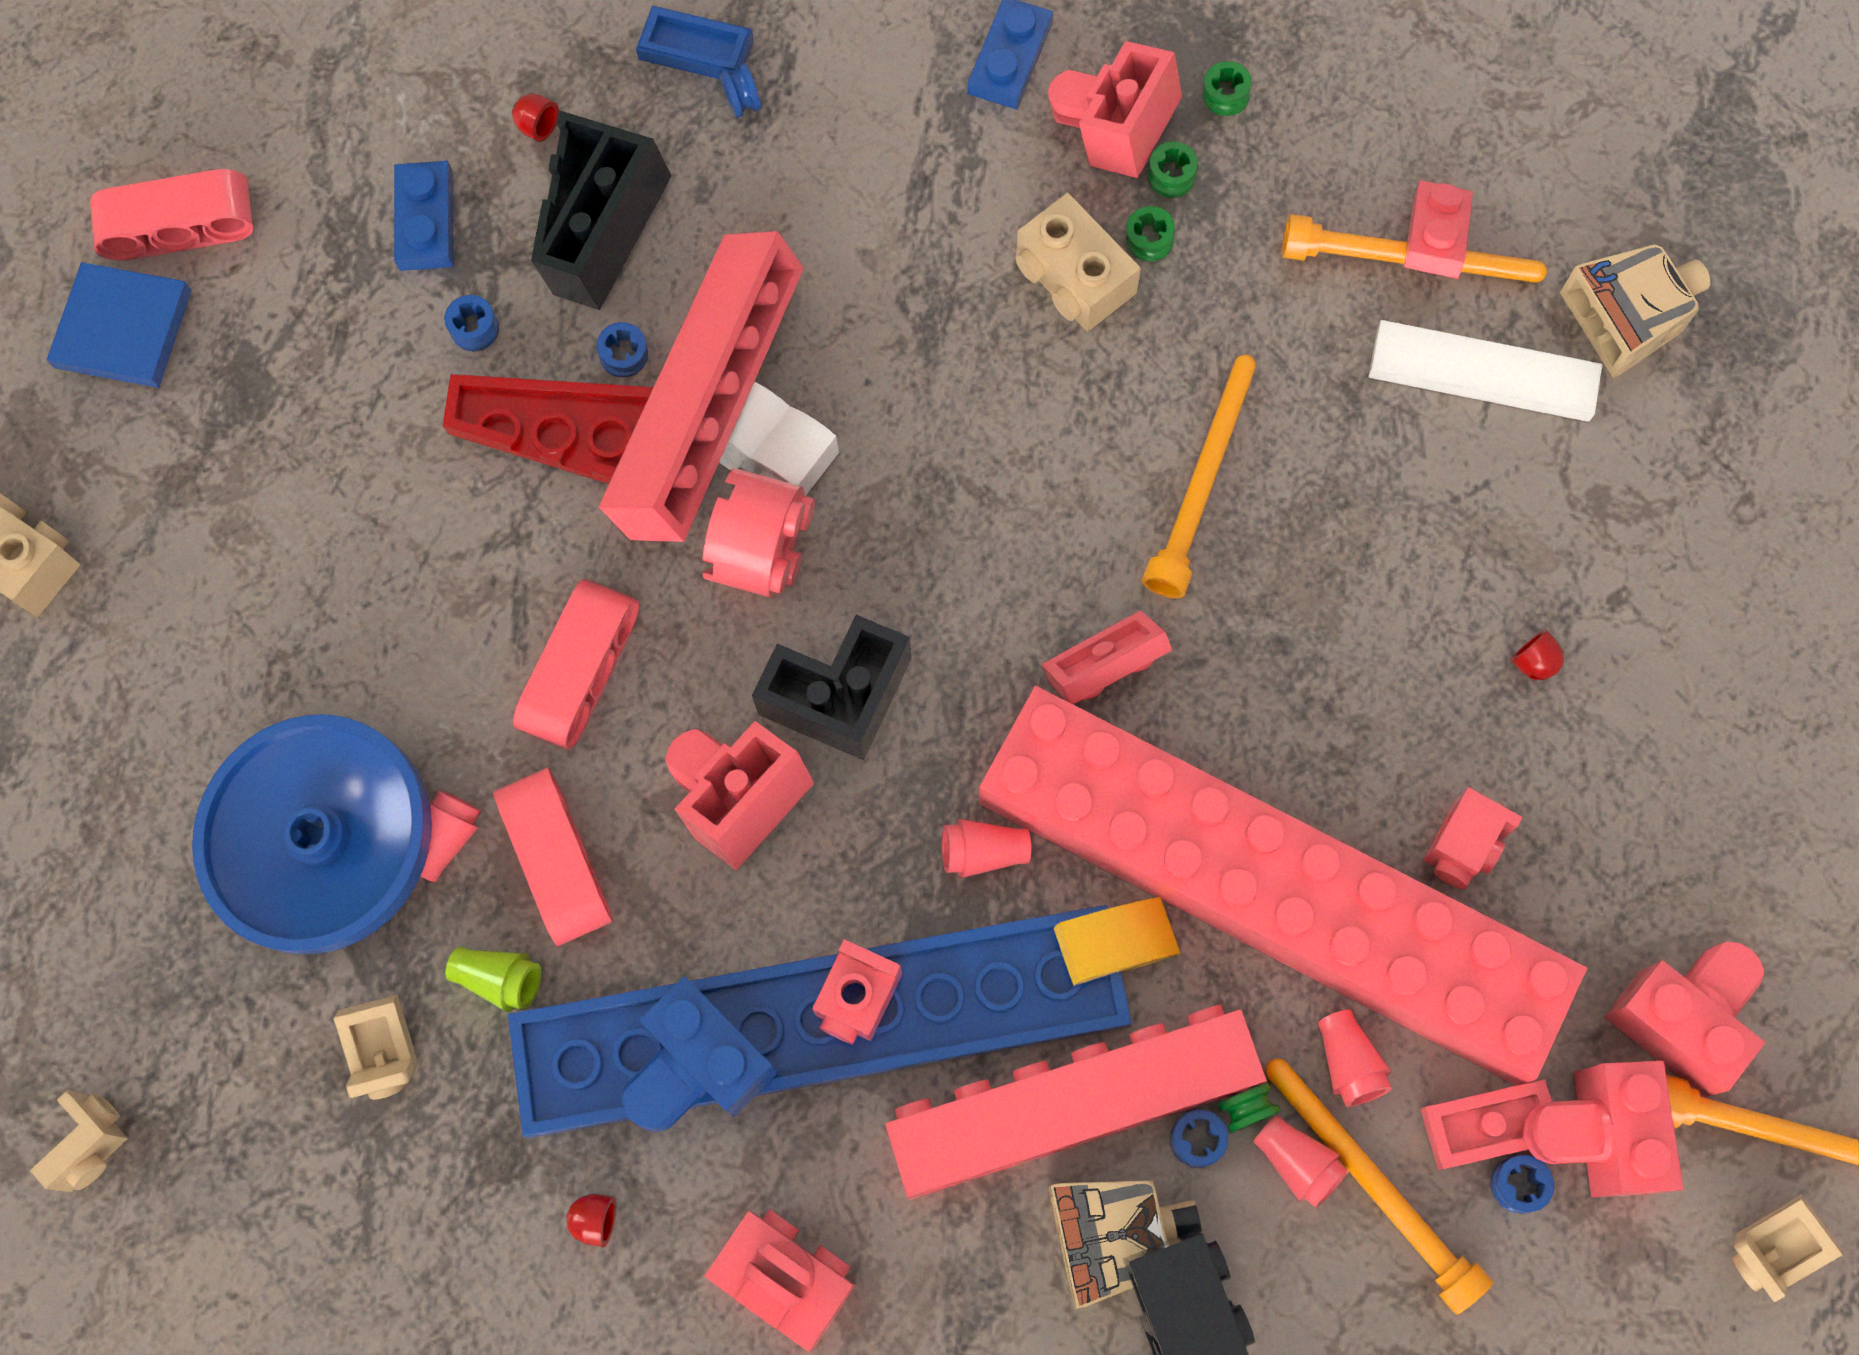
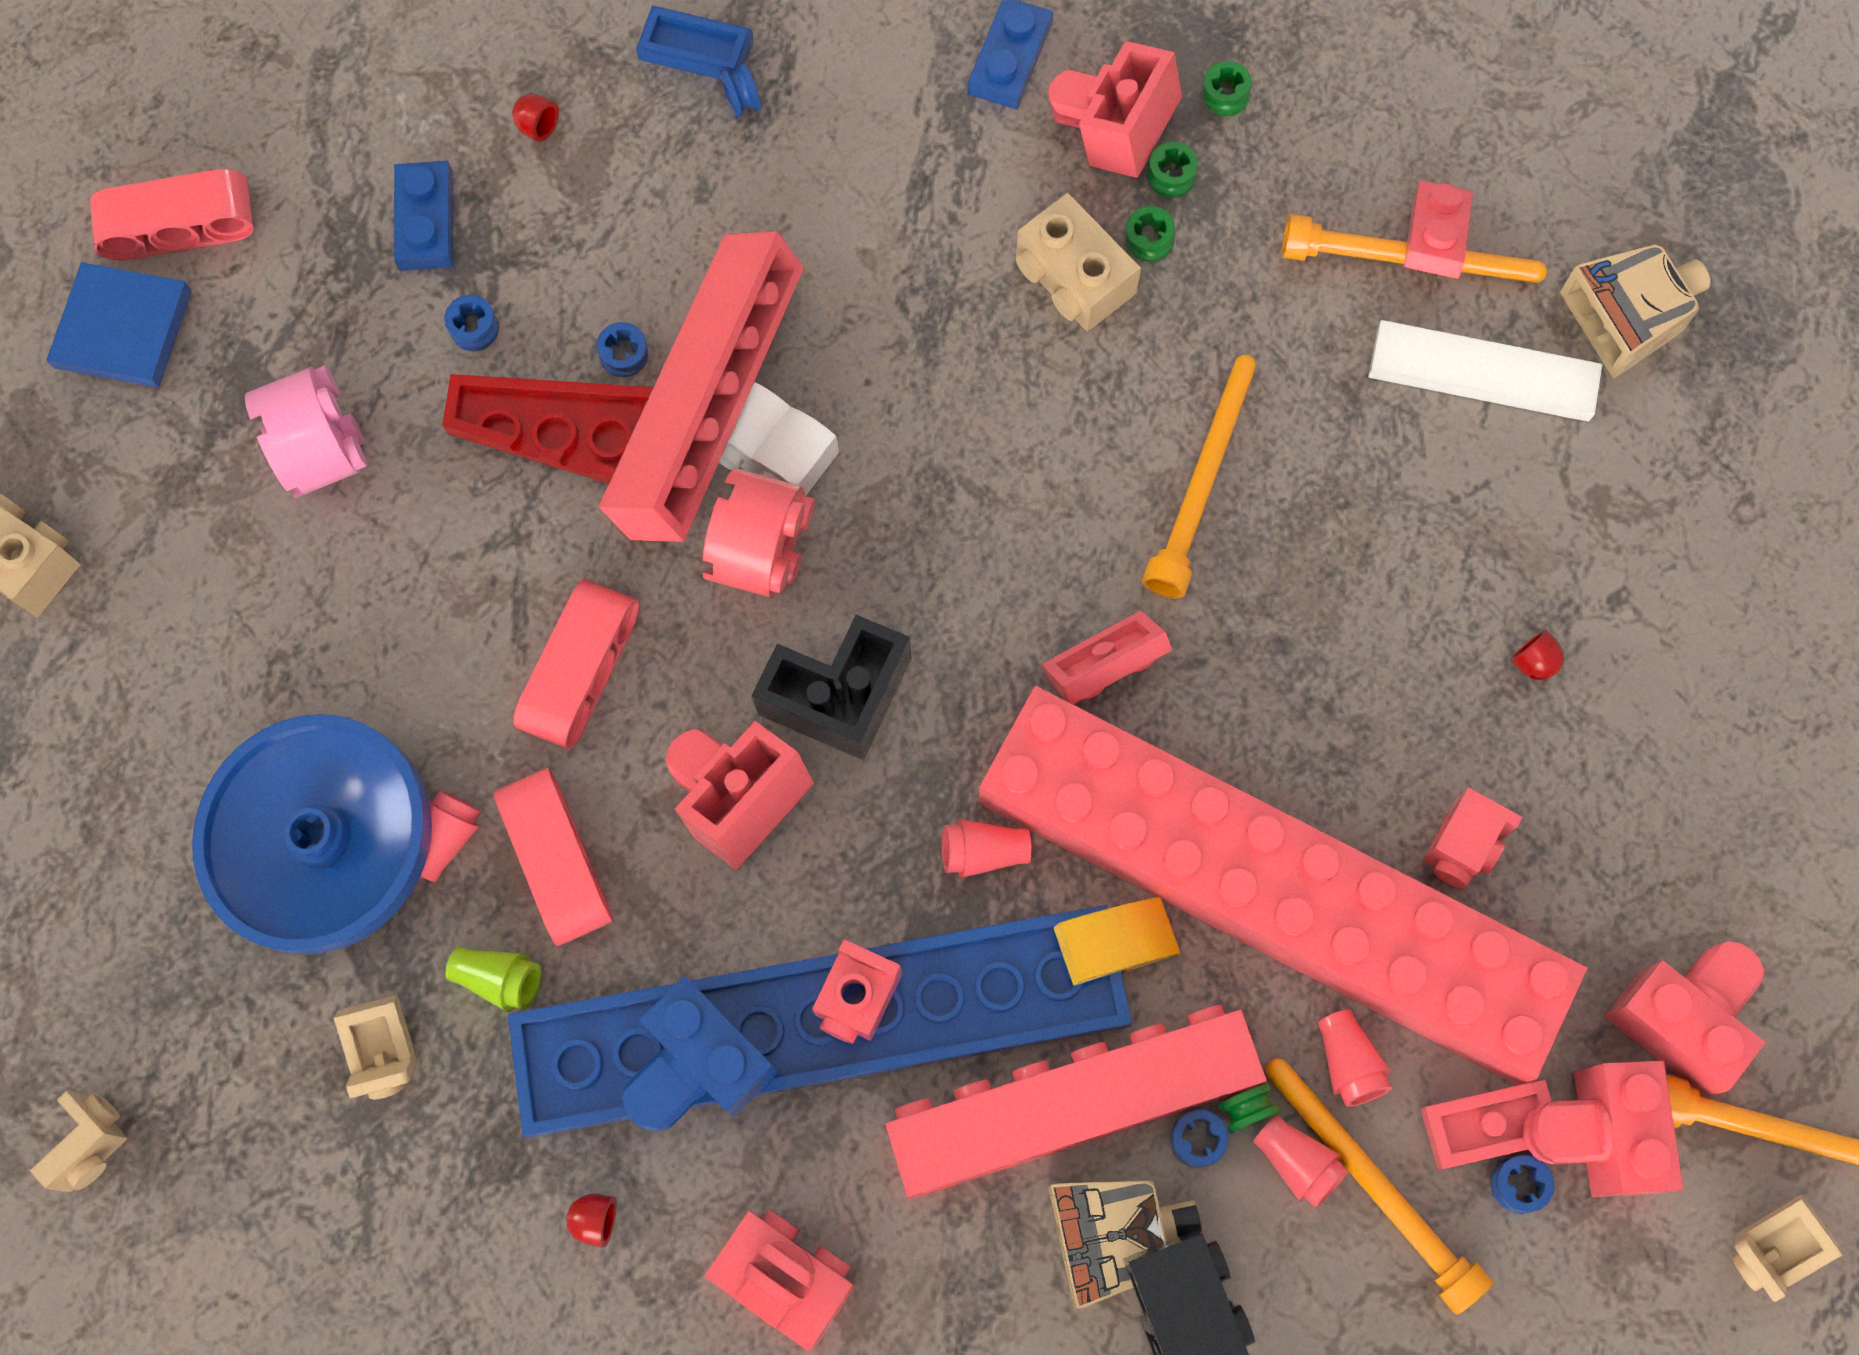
black wedge [531,110,672,310] -> none
none -> bright pink brick [245,365,367,498]

